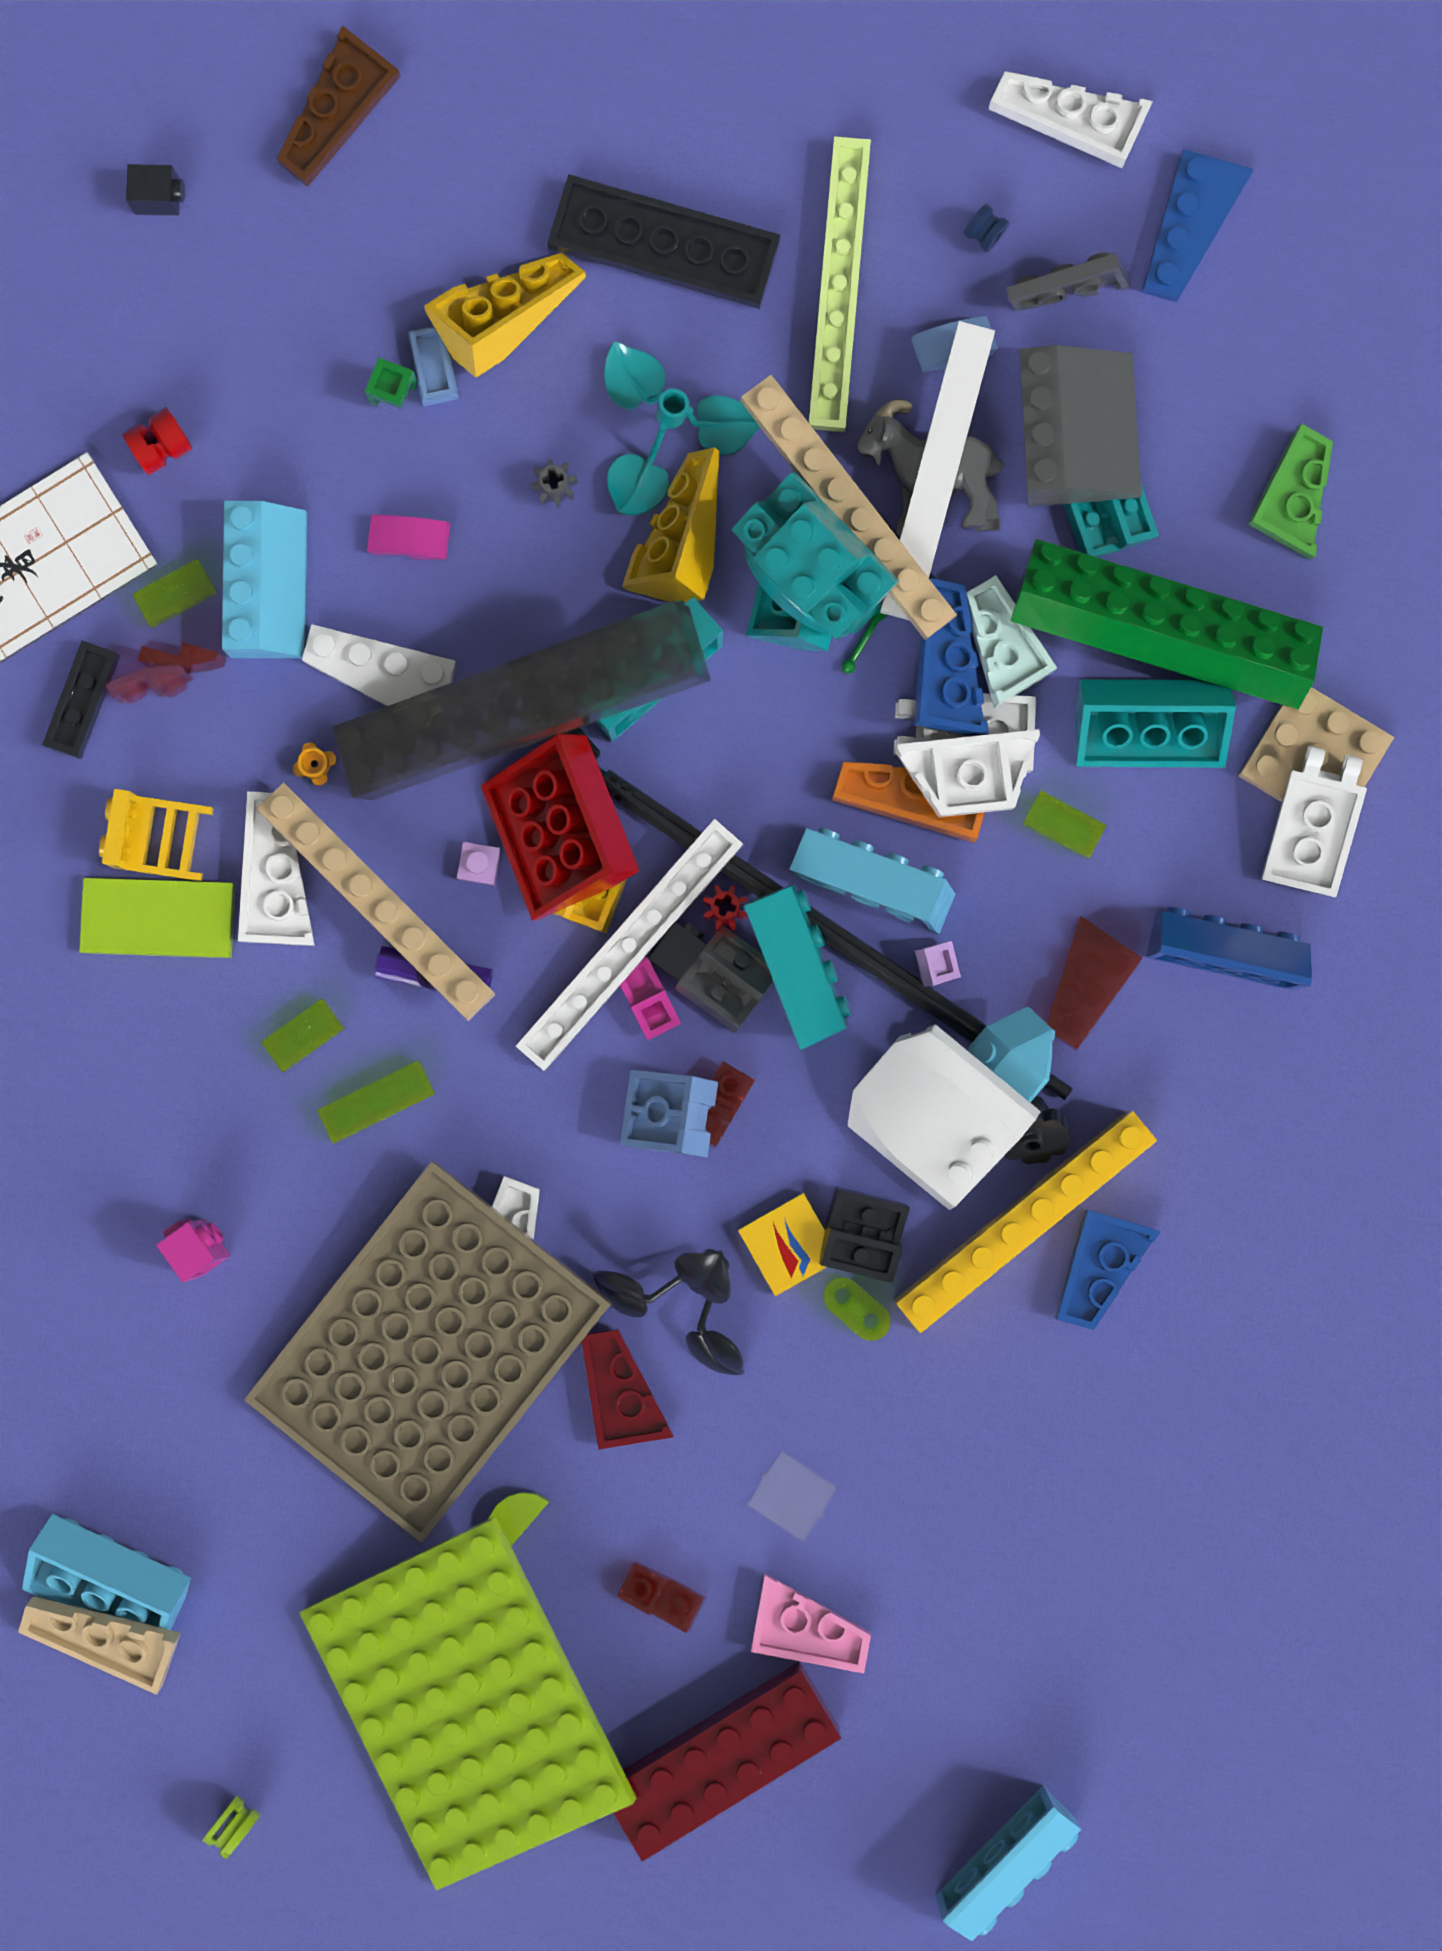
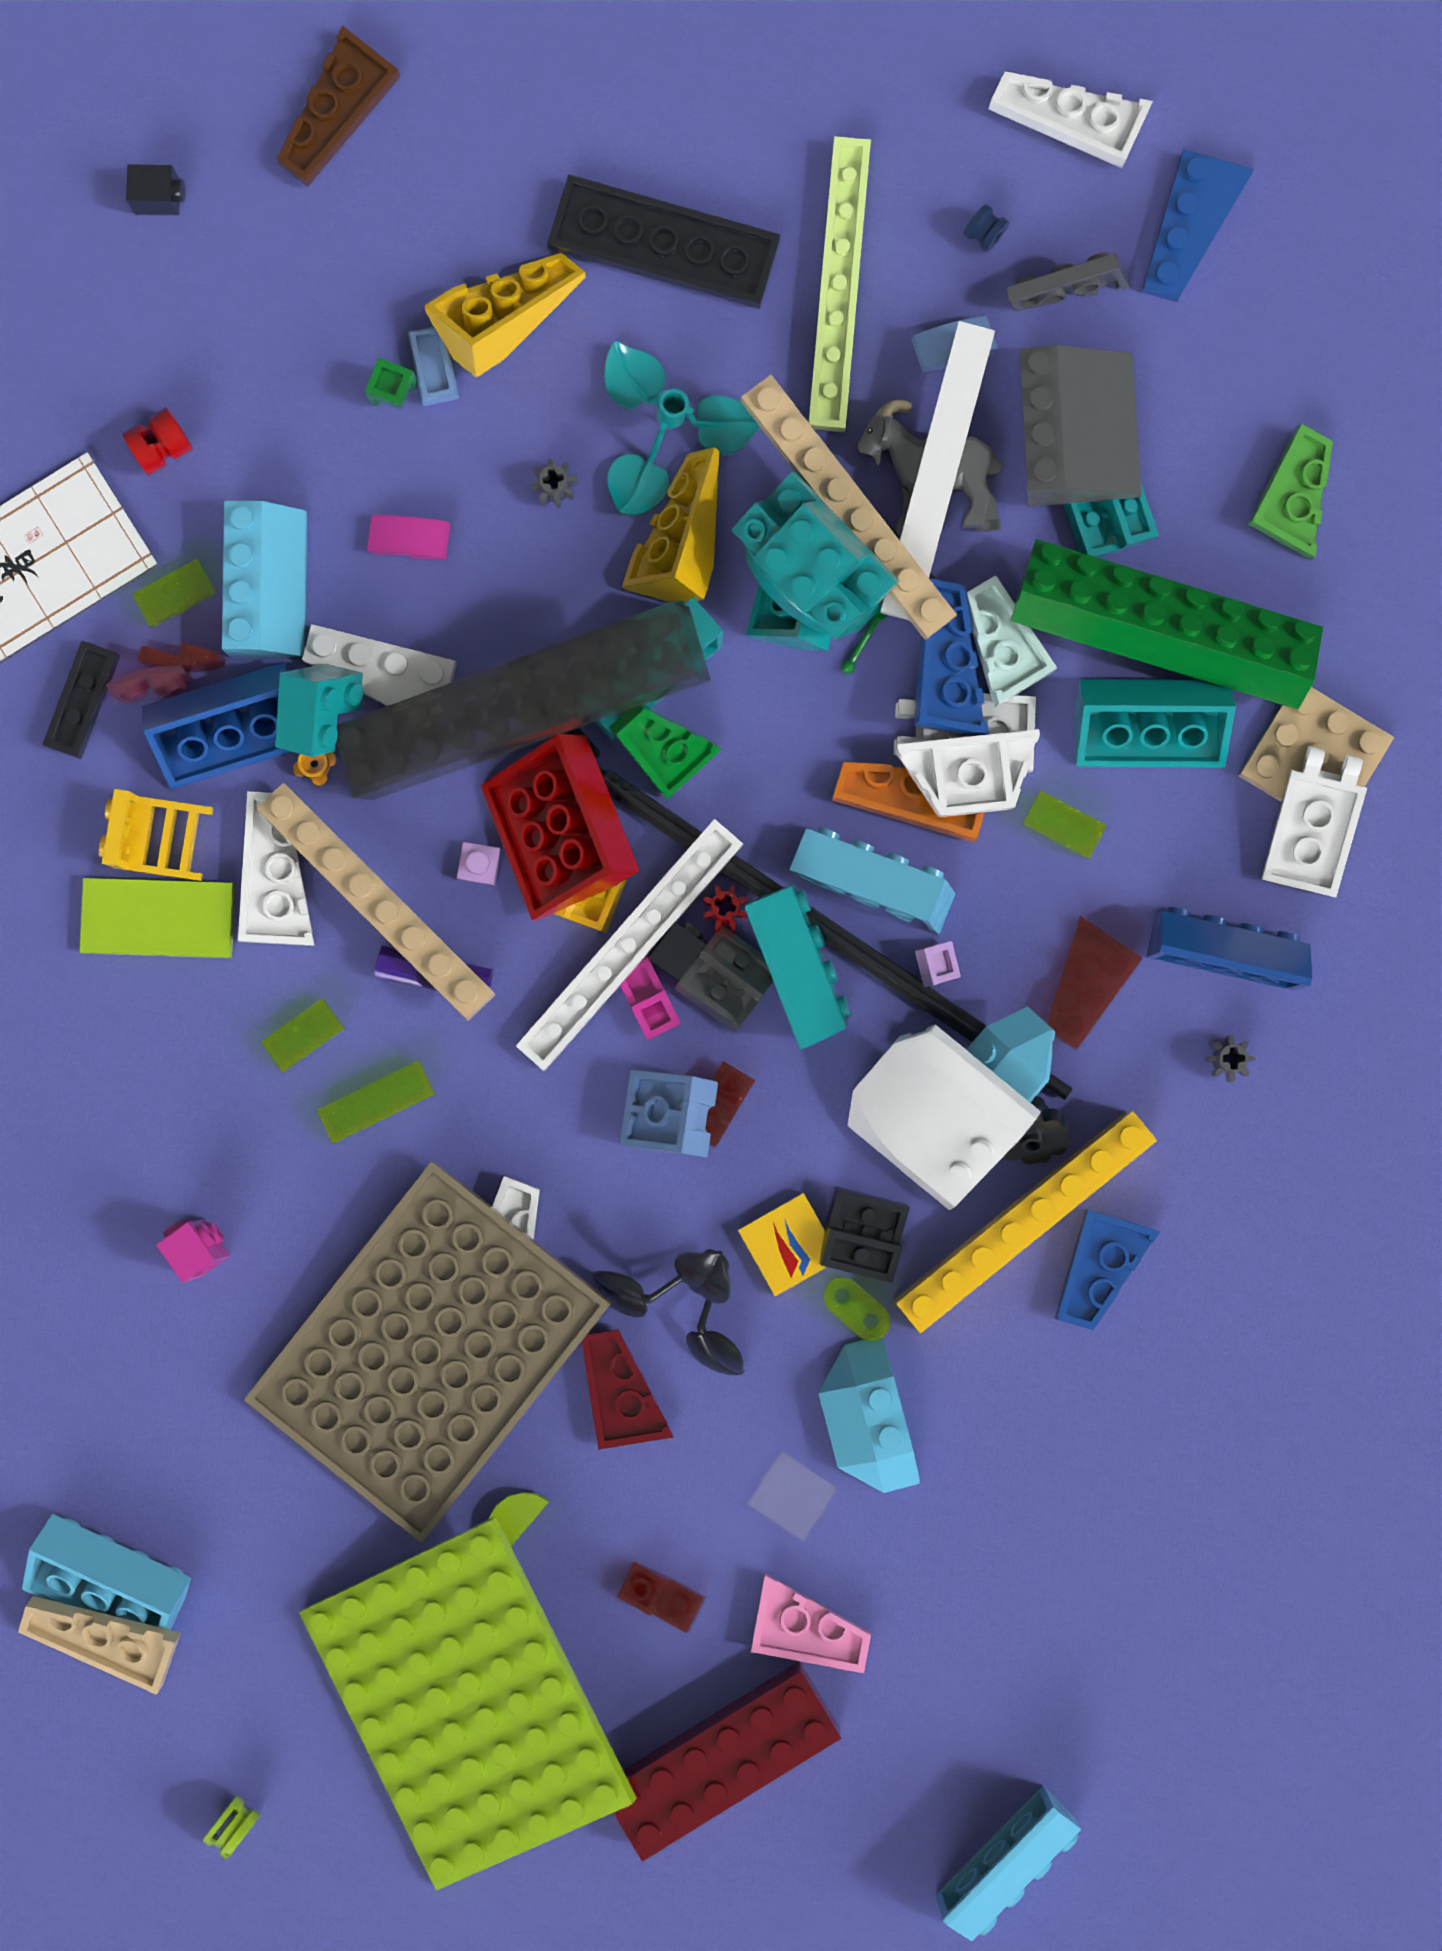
none -> blue slope [141,662,291,789]
none -> teal brick [275,664,363,757]
none -> green wing [609,702,722,800]
none -> medium azure wedge [818,1335,920,1493]
none -> dark grey gear [1205,1035,1255,1082]

